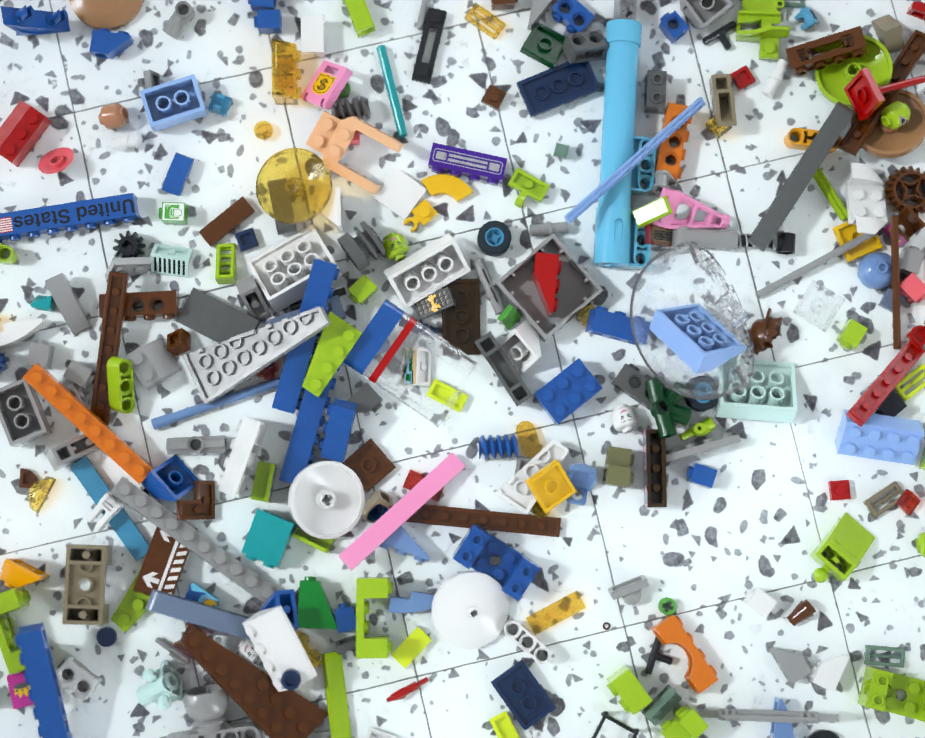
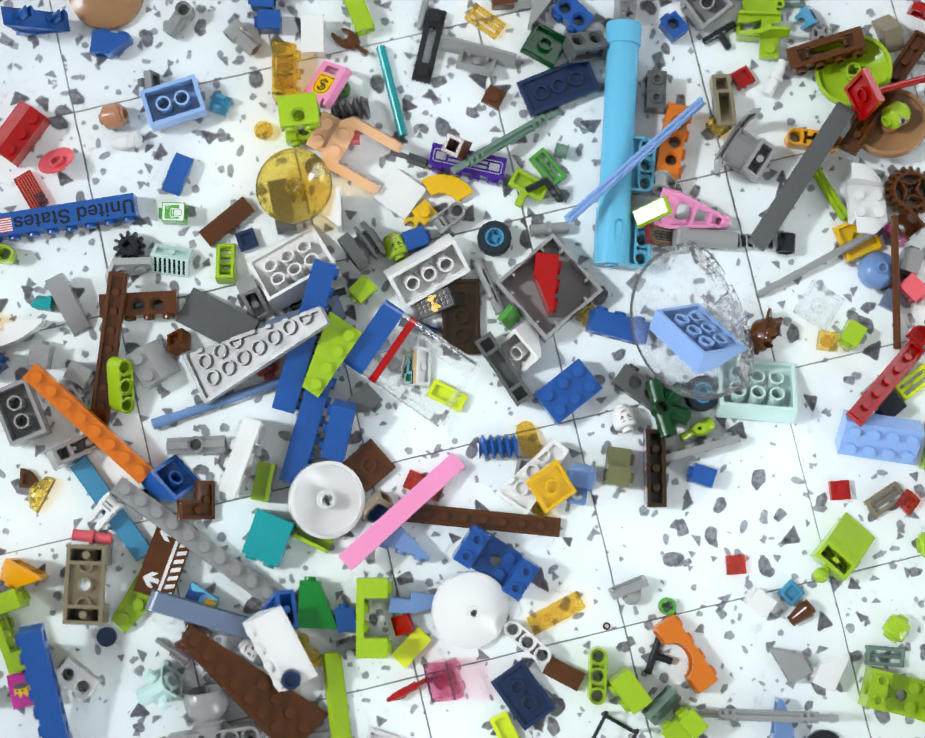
none -> clear red tile [13,170,50,209]
none -> coral pin [71,528,113,545]
none -> light grey piece [223,19,261,57]
none -> lime plate [276,92,322,147]
none -> reddish brown hand [331,28,369,55]
none -> dark grey axle [390,149,428,169]
none -> red tile [391,613,415,637]
none -> blue brick [402,225,432,254]
none -> clear pink brick [422,657,466,703]
none -> light grey piece [429,202,466,236]
none -> brick [441,133,472,160]
none -> light grey bracket [442,35,517,78]
none -> sand green axle [450,107,561,174]
none -> pearl dark grey piece [525,177,565,203]
none -> bright green tile [528,147,567,185]
none -> reddish brown tile [542,656,586,691]
none -> lime beam [587,646,608,705]
none -> light grey piece [714,107,778,183]
none -> clear red tile [725,554,747,575]
none -> dark azure tile [776,579,805,607]
none -> light grey wheel [809,23,831,41]
none -> clear yellow plate [816,330,839,352]
none -> lime head [882,613,912,643]

